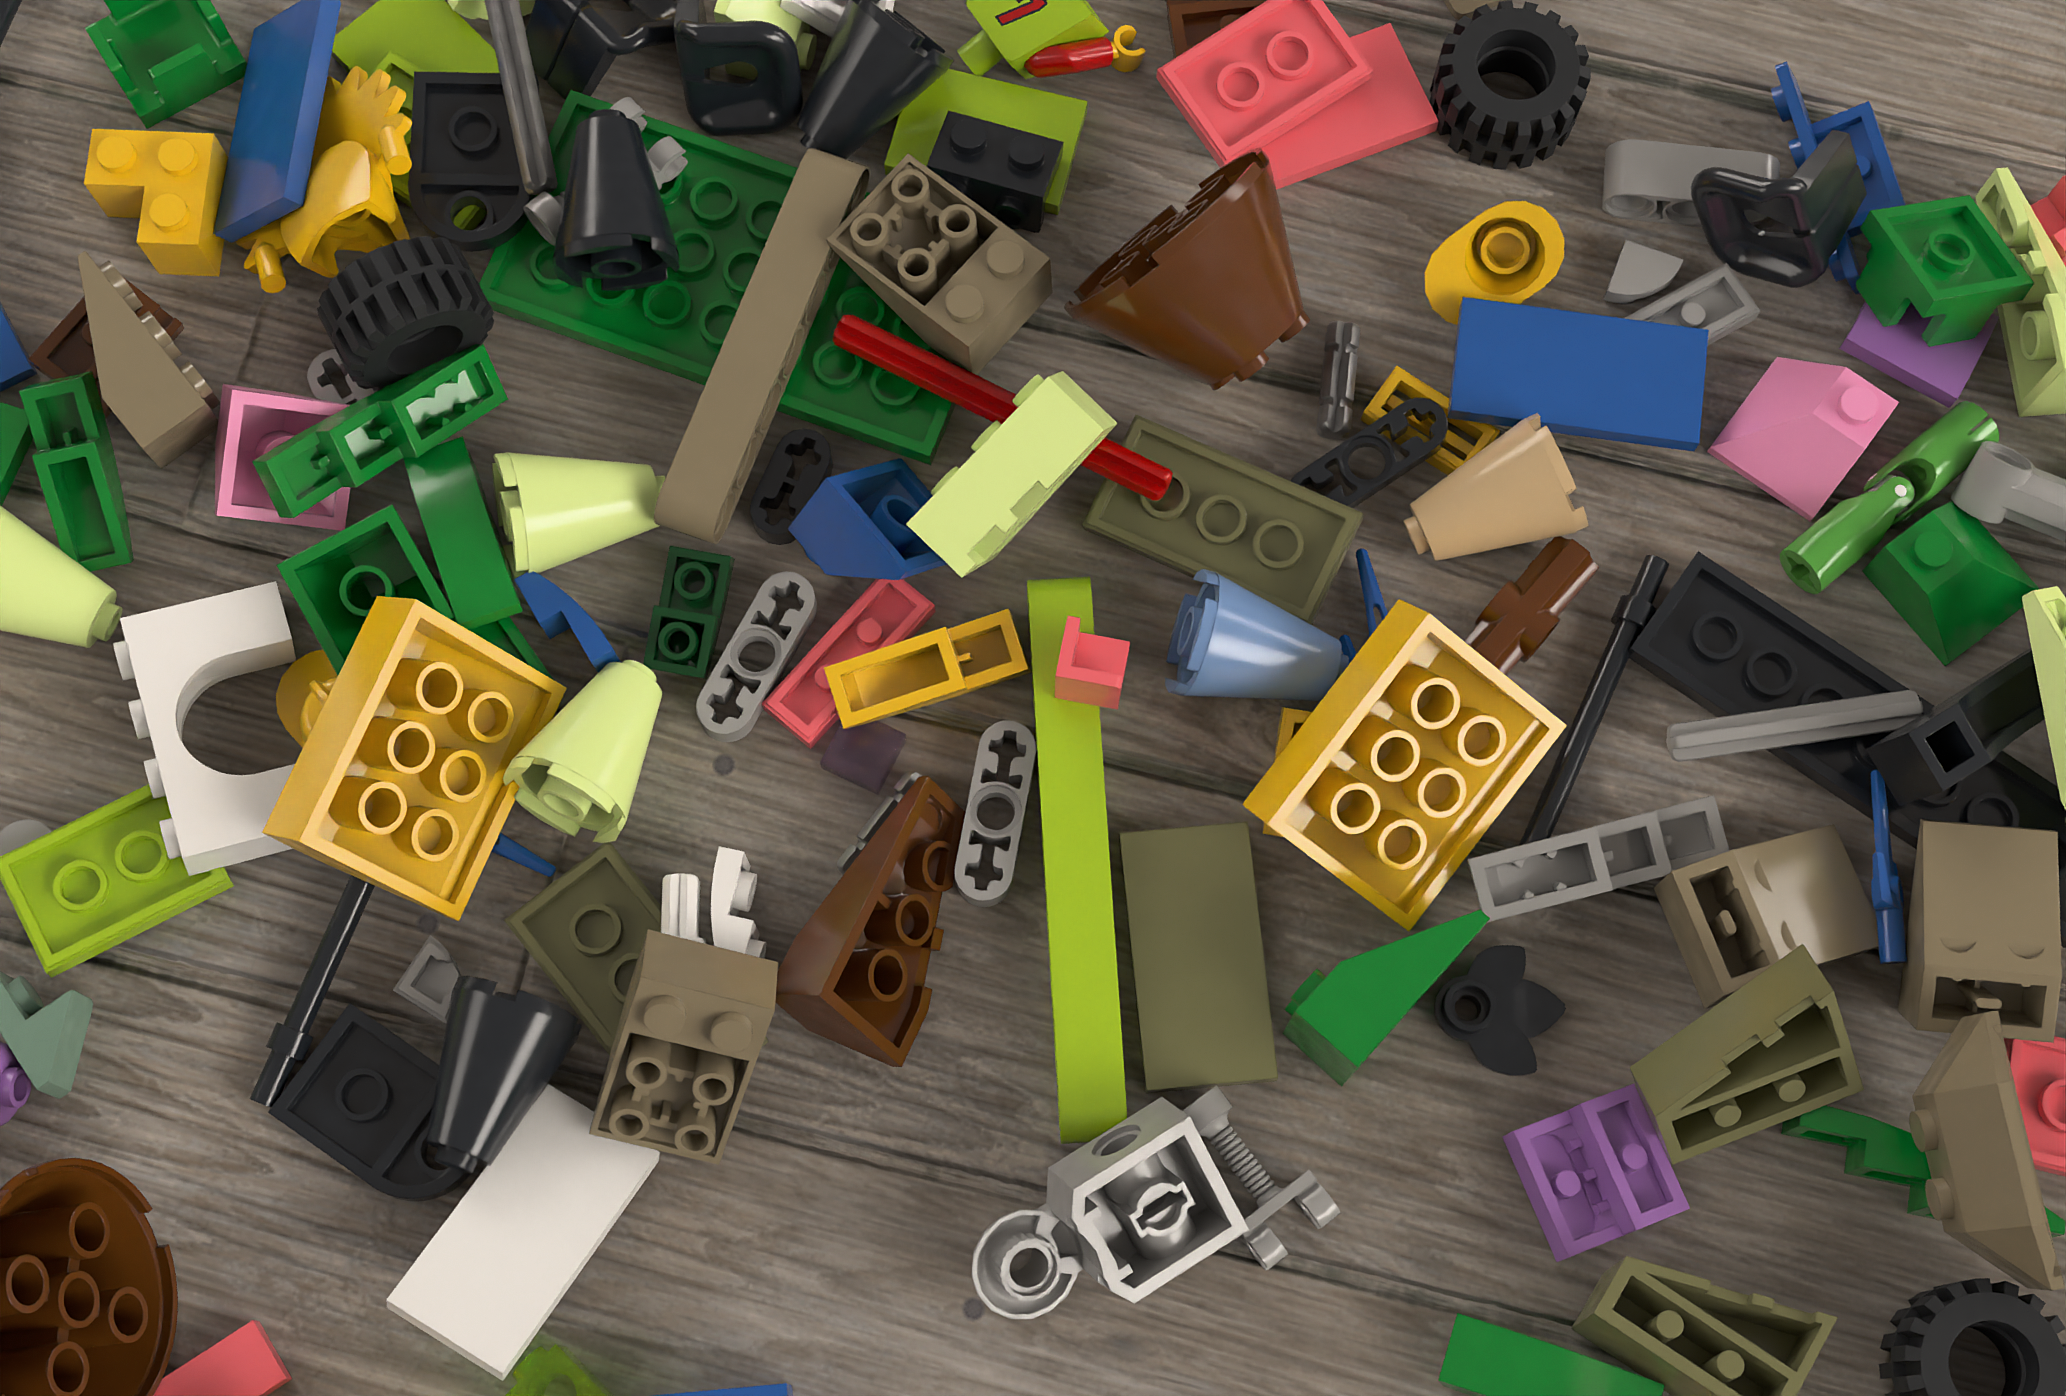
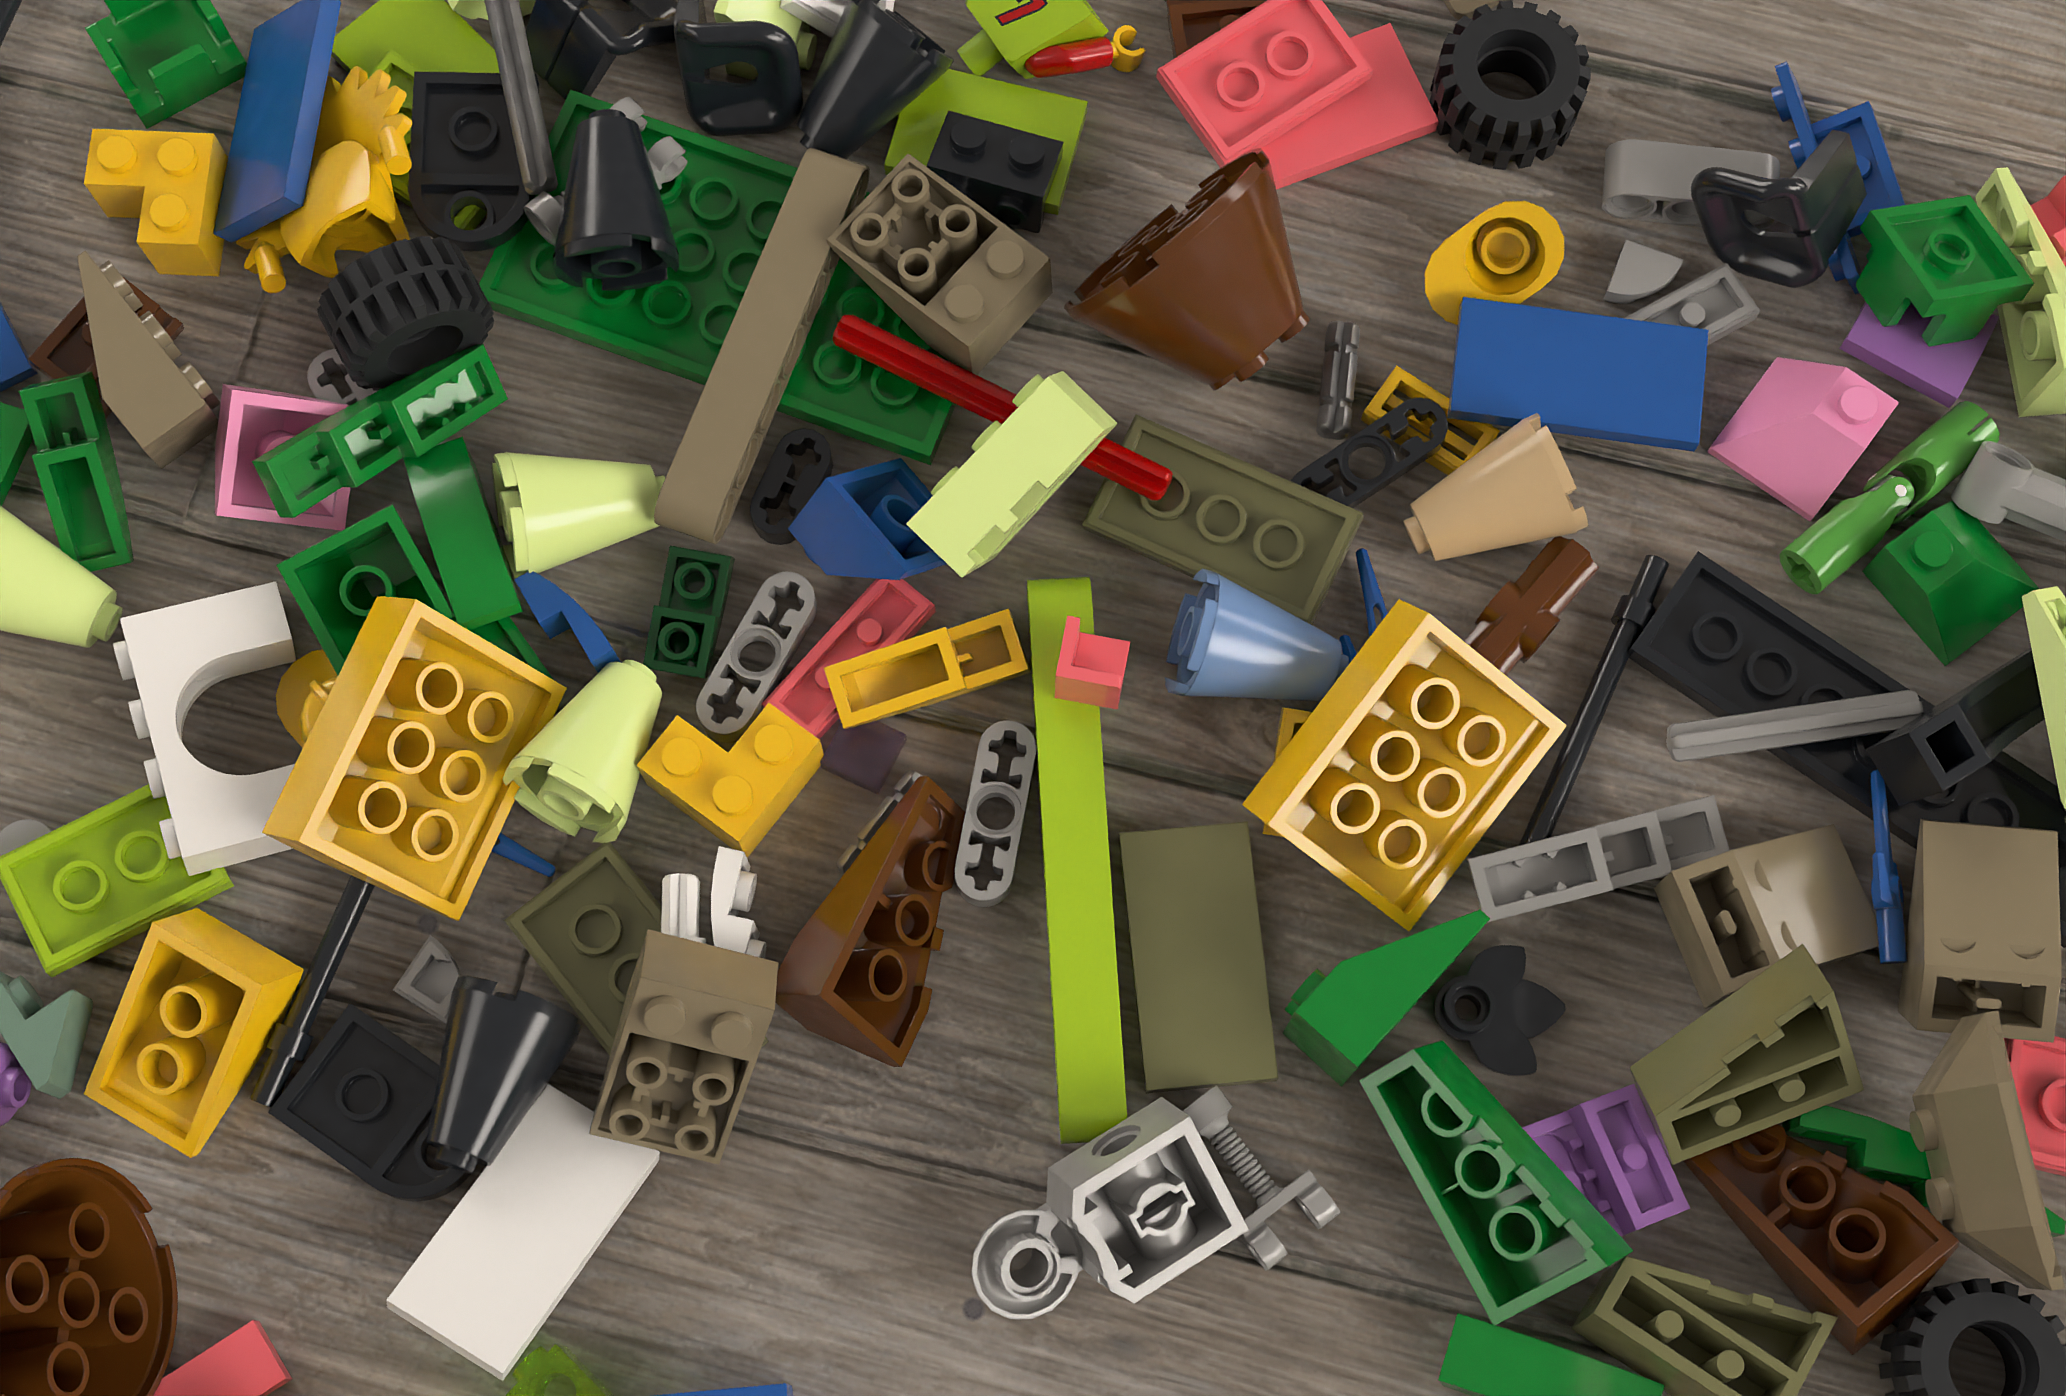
none -> yellow slope [83,908,304,1158]
none -> yellow brick [636,703,825,858]
none -> green wedge [1359,1040,1633,1326]
none -> reddish brown wedge [1683,1124,1960,1355]

